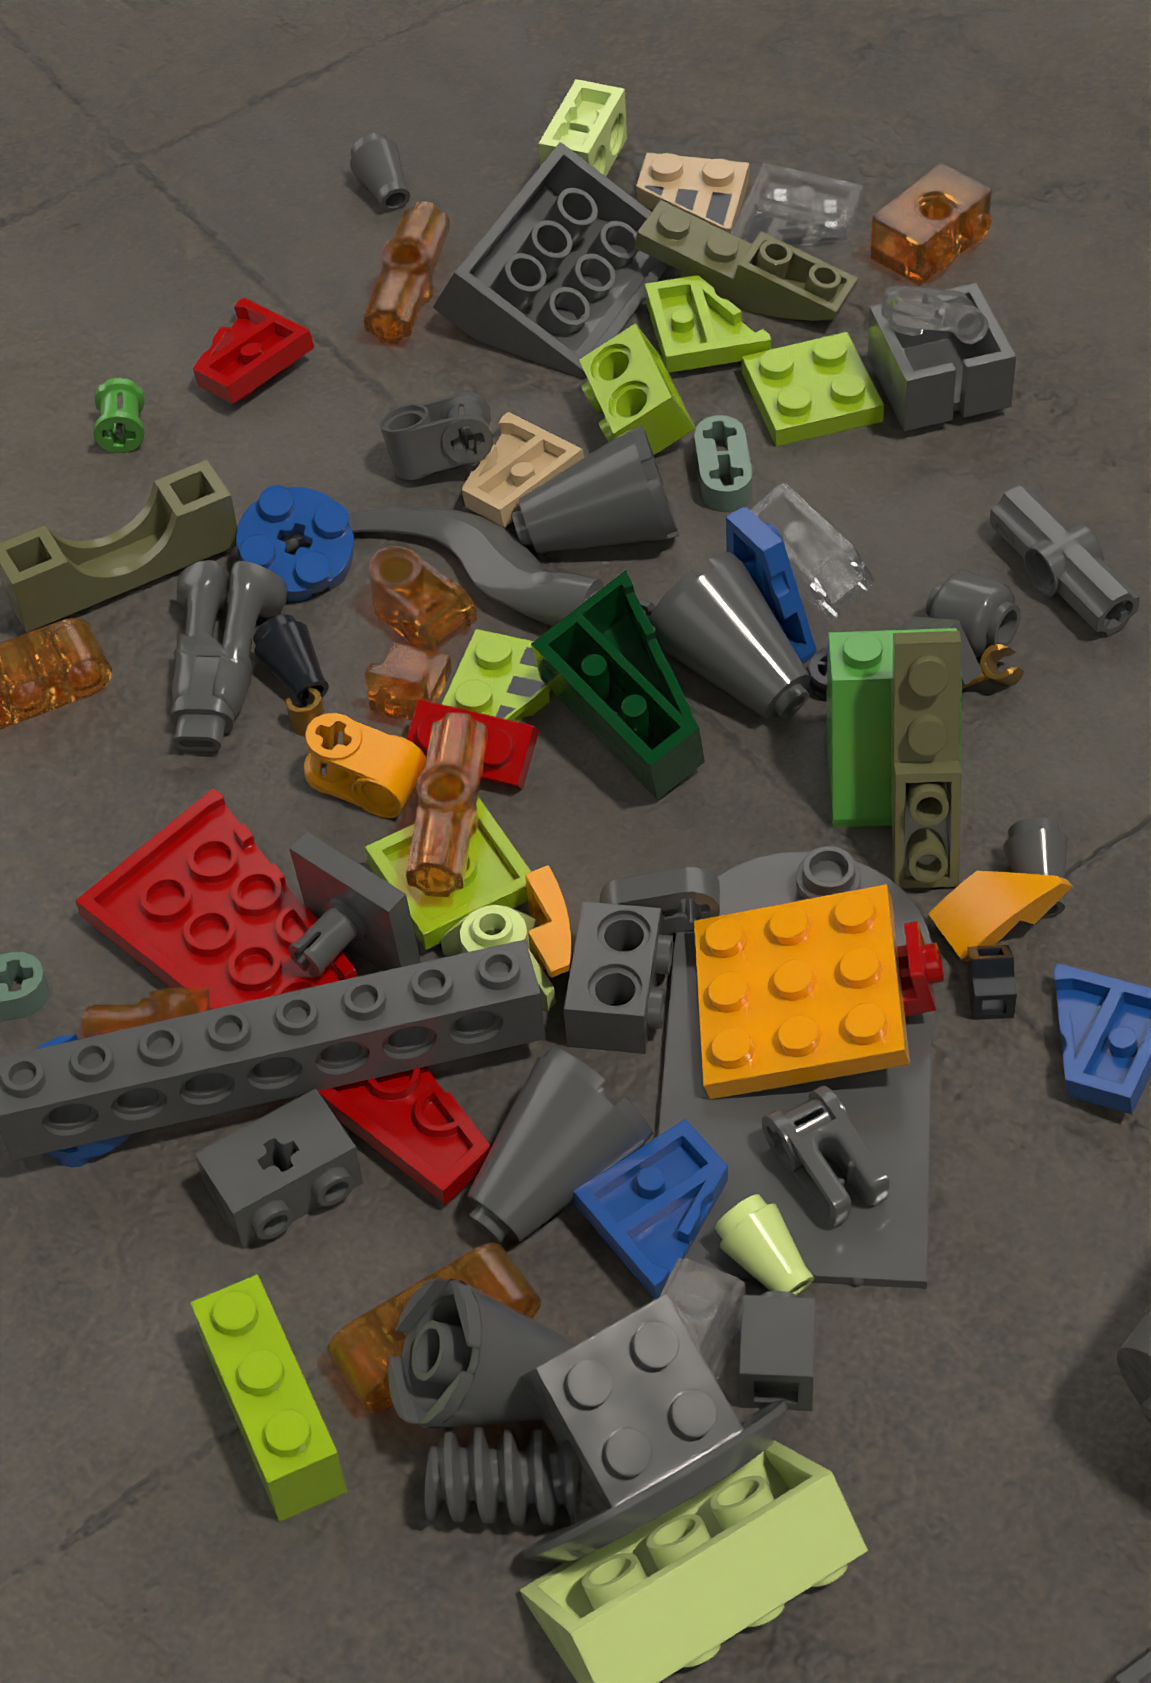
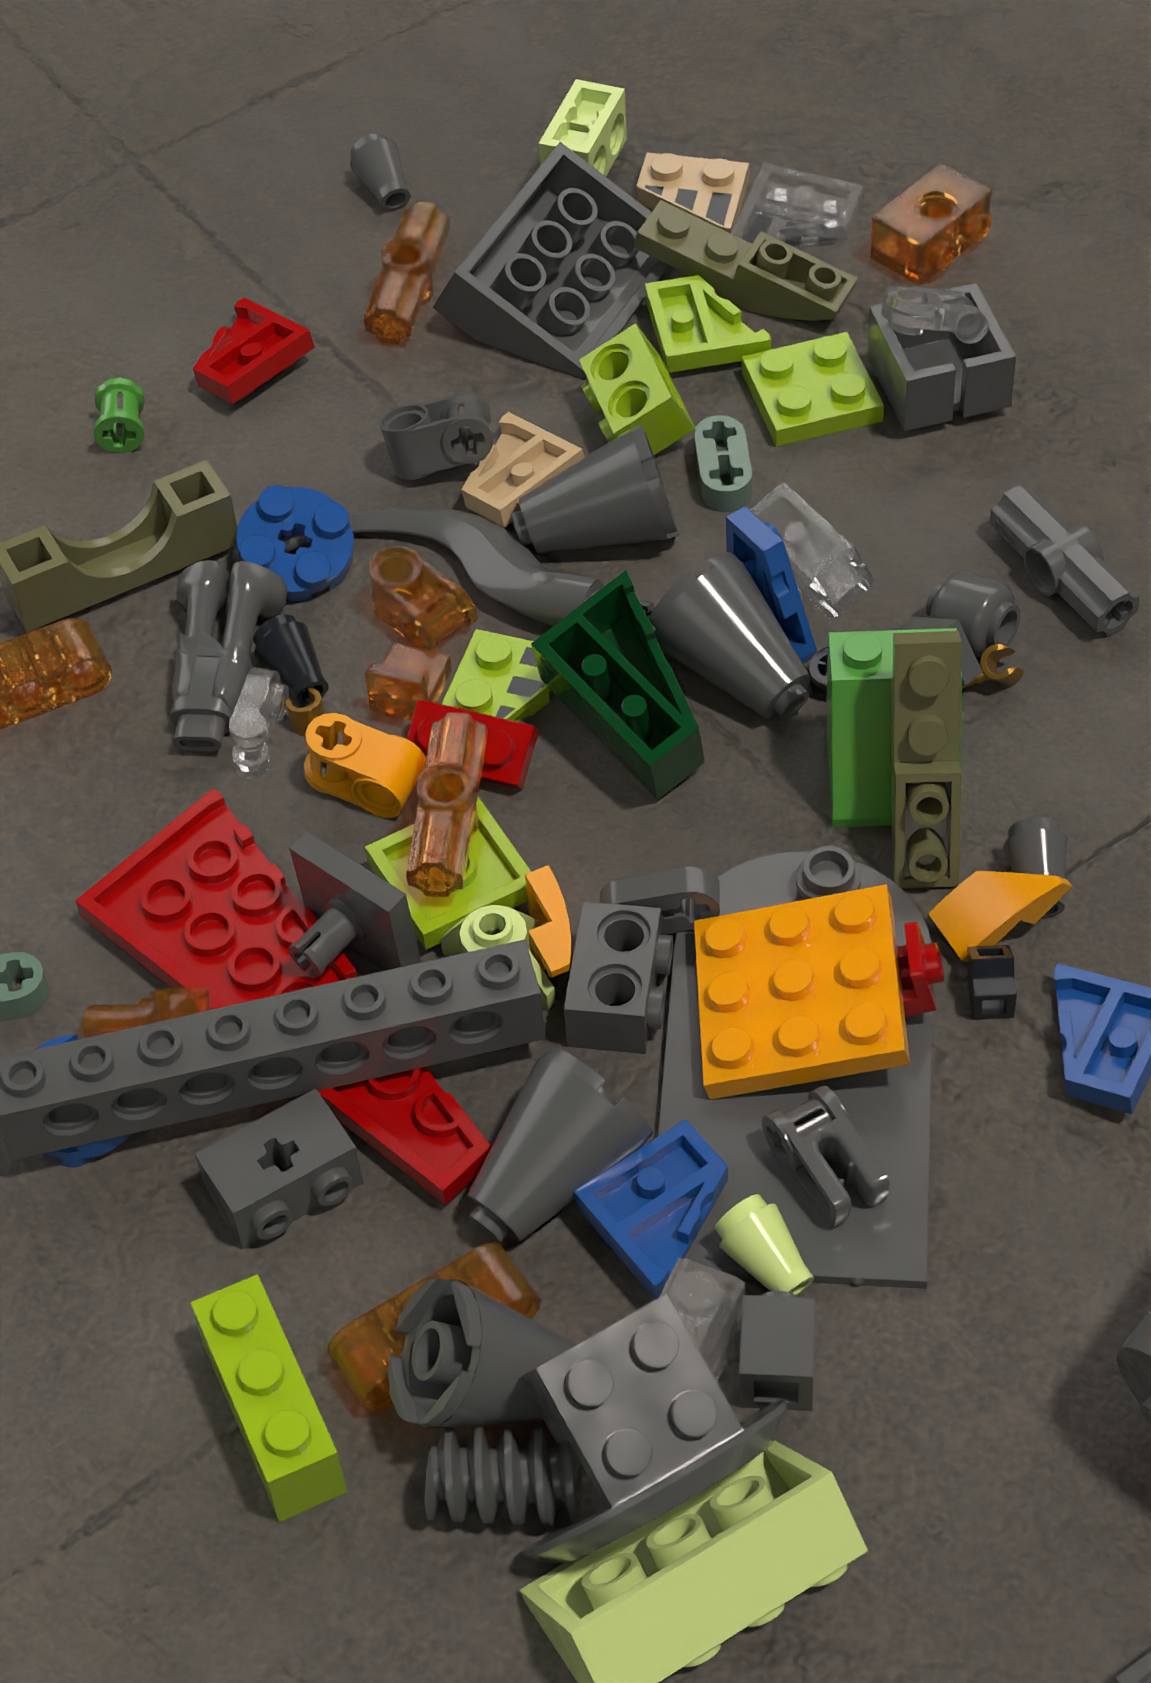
none -> clear plate [229,667,289,778]

